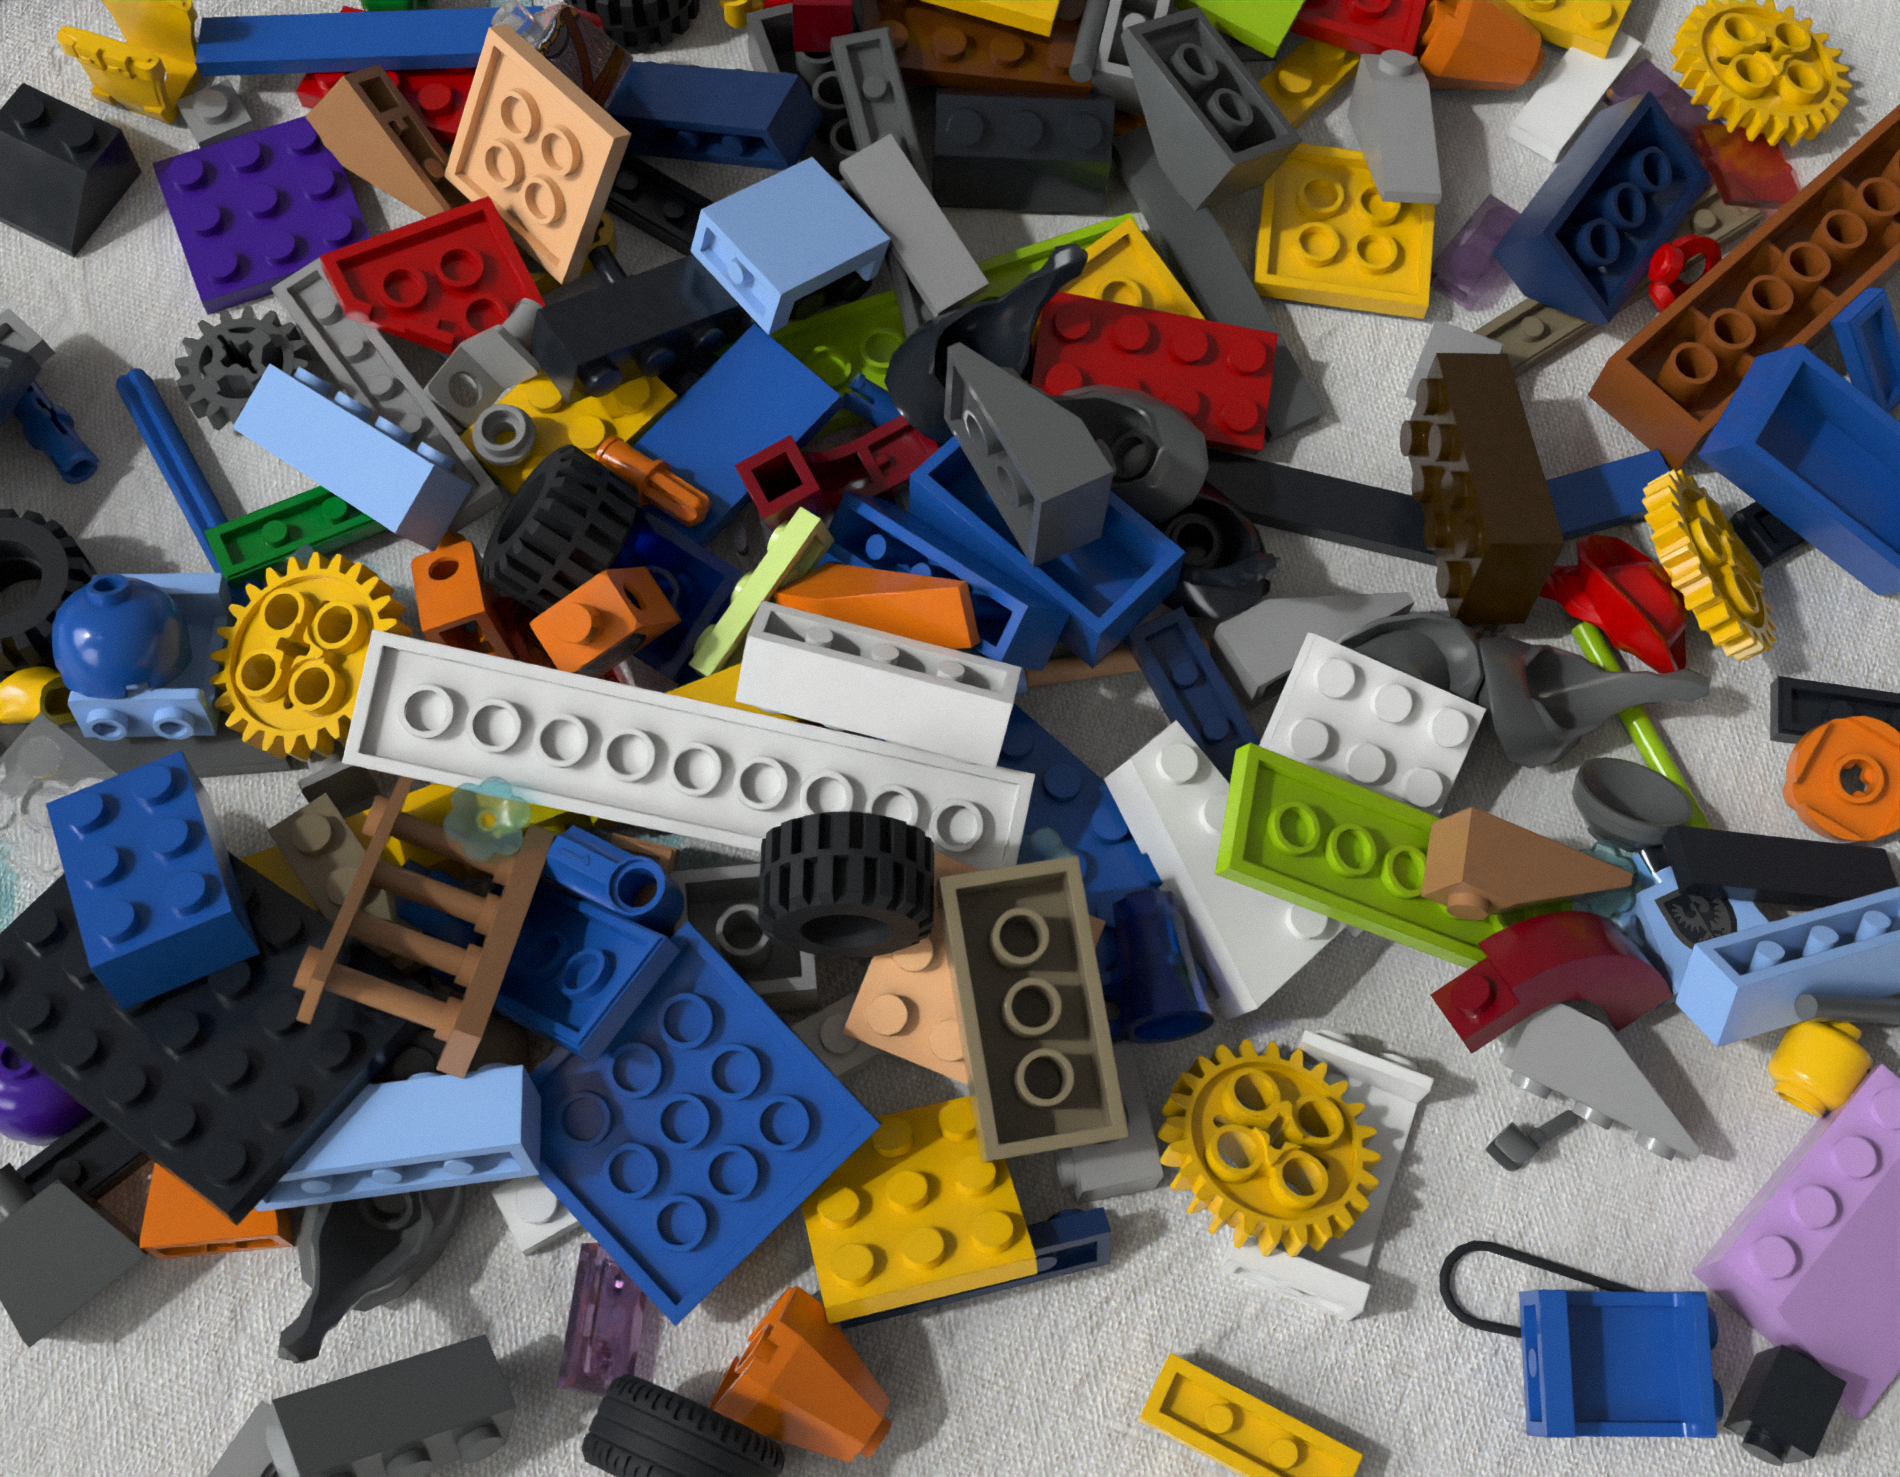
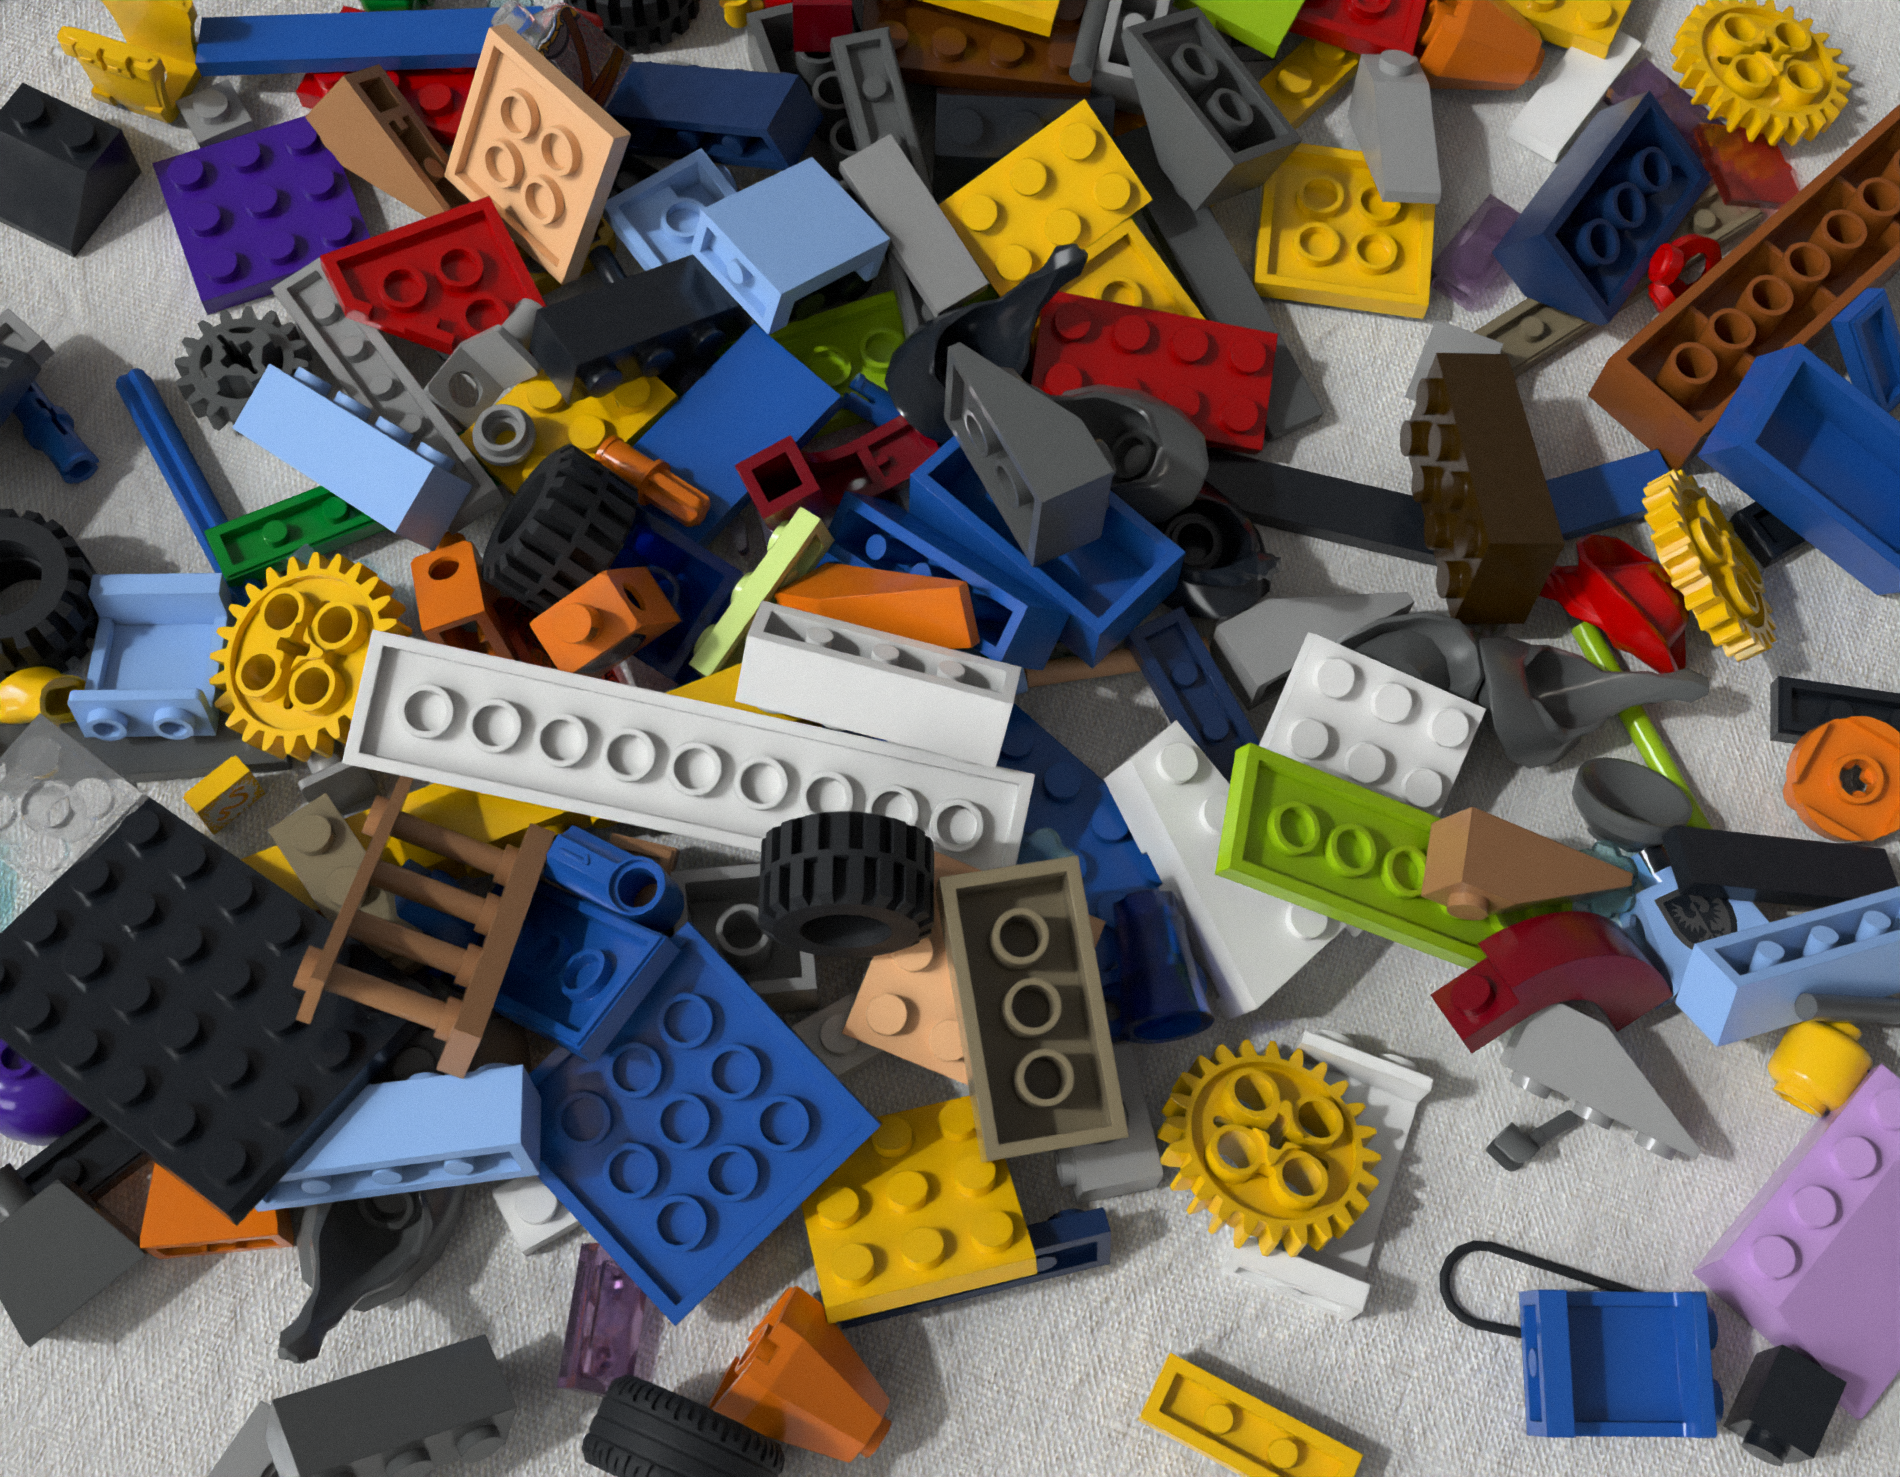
blue brick [46,750,260,1010] -> none
blue cylinder [52,574,192,699] -> none
clear light blue plant [443,776,531,862] -> none
none -> yellow tile [182,755,266,835]
none -> light blue plate [603,148,739,271]
none -> yellow plate [938,99,1153,298]

